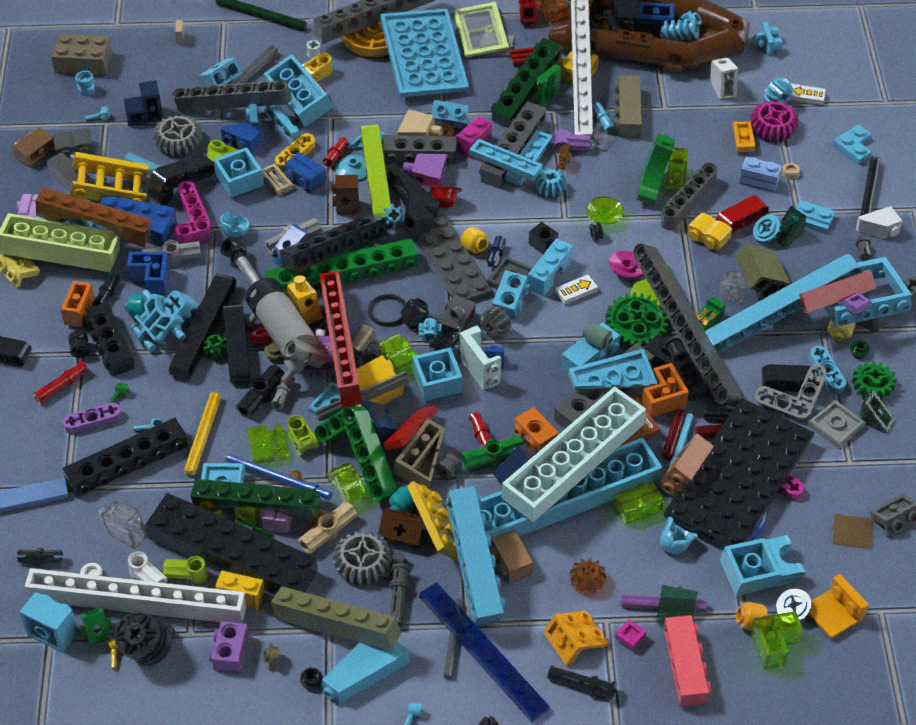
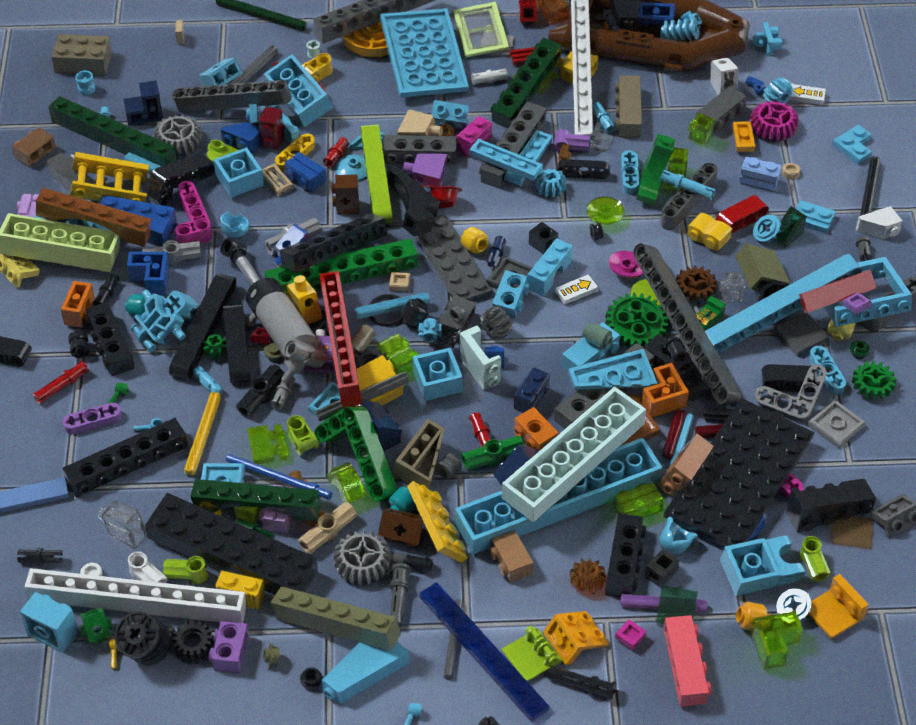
dark grey brick [53,128,94,158] -> none
medium azure gear [381,204,405,227] -> none
red tile [383,405,438,450] -> none
medium azure brick [446,486,506,627] -> none
green plate [536,64,561,108] -> none
slope [859,390,895,433] -> none
none -> dark green brick [48,96,177,166]
none -> black tyre [172,621,214,664]
none -> medium azure axle [193,366,223,394]
none -> dark red brick [259,107,285,150]
none -> medium azure axle [354,292,430,319]
none -> tan tile [389,272,410,292]
none -> black pin [405,554,433,573]
none -> white pin [471,68,508,85]
none -> lime hinge [501,626,563,682]
none -> dark blue brick [513,367,550,413]
none -> black beam [557,159,610,179]
none -> black brick [605,513,647,598]
none -> medium azure beam [621,151,639,194]
none -> pearl dark grey brick [645,549,679,589]
none -> medium azure pin [660,170,716,200]
none -> reddish brown gear [676,265,718,302]
none -> clear neon green brick [688,113,715,145]
none -> dark grey brick [695,86,746,136]
none -> blue arm [745,76,765,95]
none -> dark grey tile [774,312,829,356]
none -> black wedge [786,479,876,532]
none -> lime piece [799,536,830,582]

